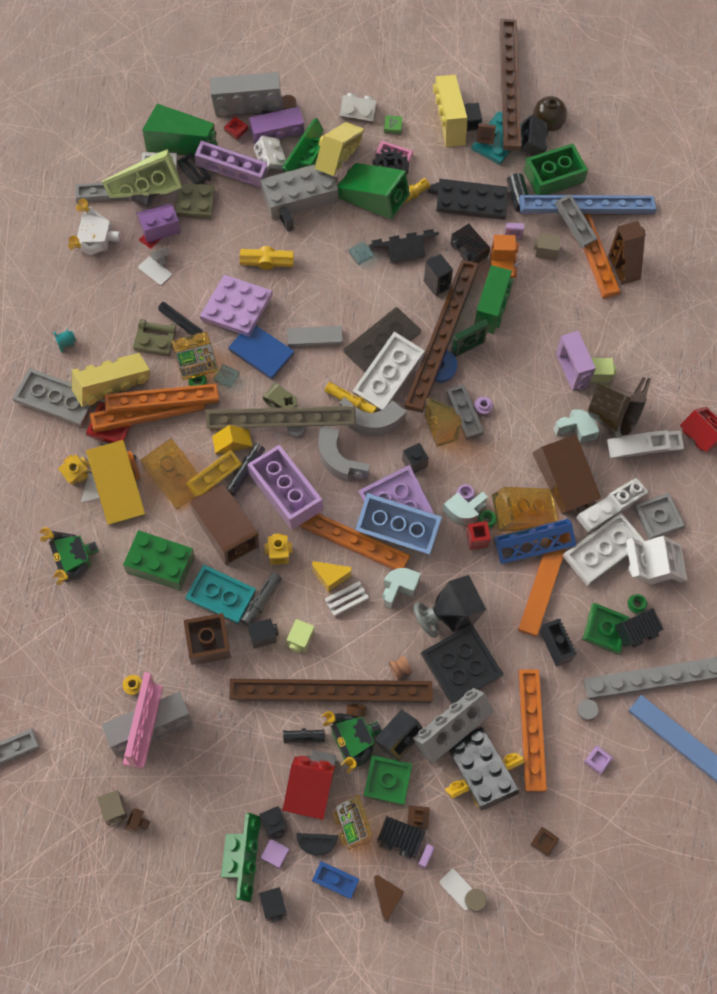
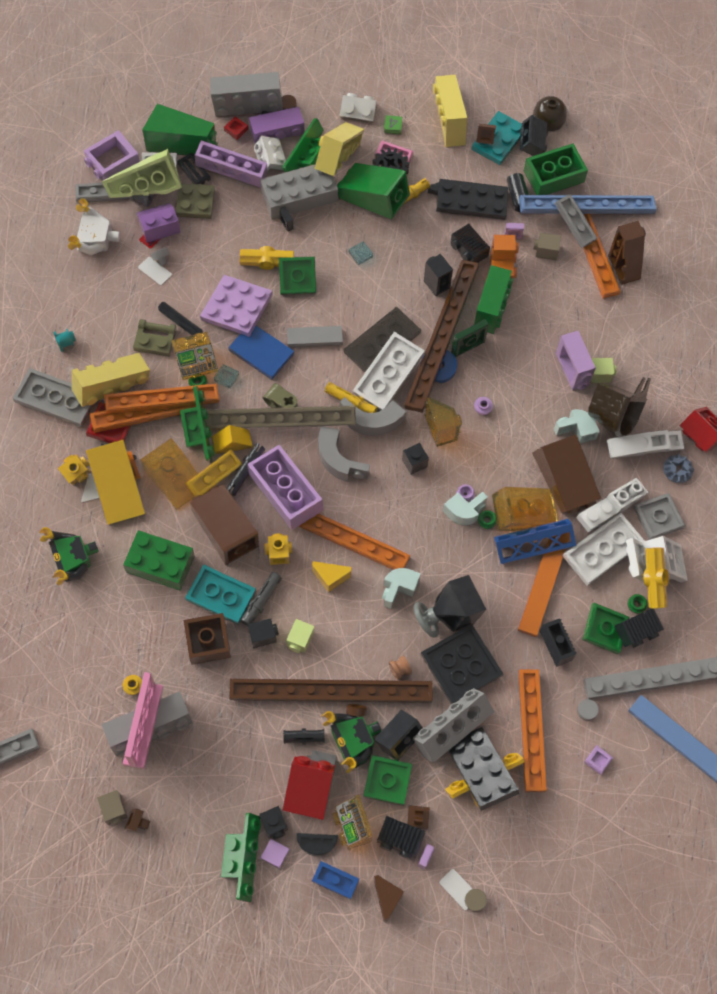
black brick [259,887,287,923] -> none
light grey tile [287,426,306,438] -> none
white tile [325,581,369,617] -> none
light blue brick [355,493,443,555] -> none
lavender plate [359,465,434,514] -> none
black bracket [368,229,439,262] -> none
flat silver plate [446,384,484,440] -> none
black brick [464,102,482,131] -> none
red brick [466,521,491,550] -> none
reddish brown plate [500,18,521,151] -> none
reddish brown tile [530,827,559,857] -> none
none -> lavender window [84,130,140,181]
none -> green bracket [180,386,215,462]
none -> green plate [279,256,316,295]
none -> yellow piece [643,547,669,608]
none -> sand blue gear [663,454,694,483]

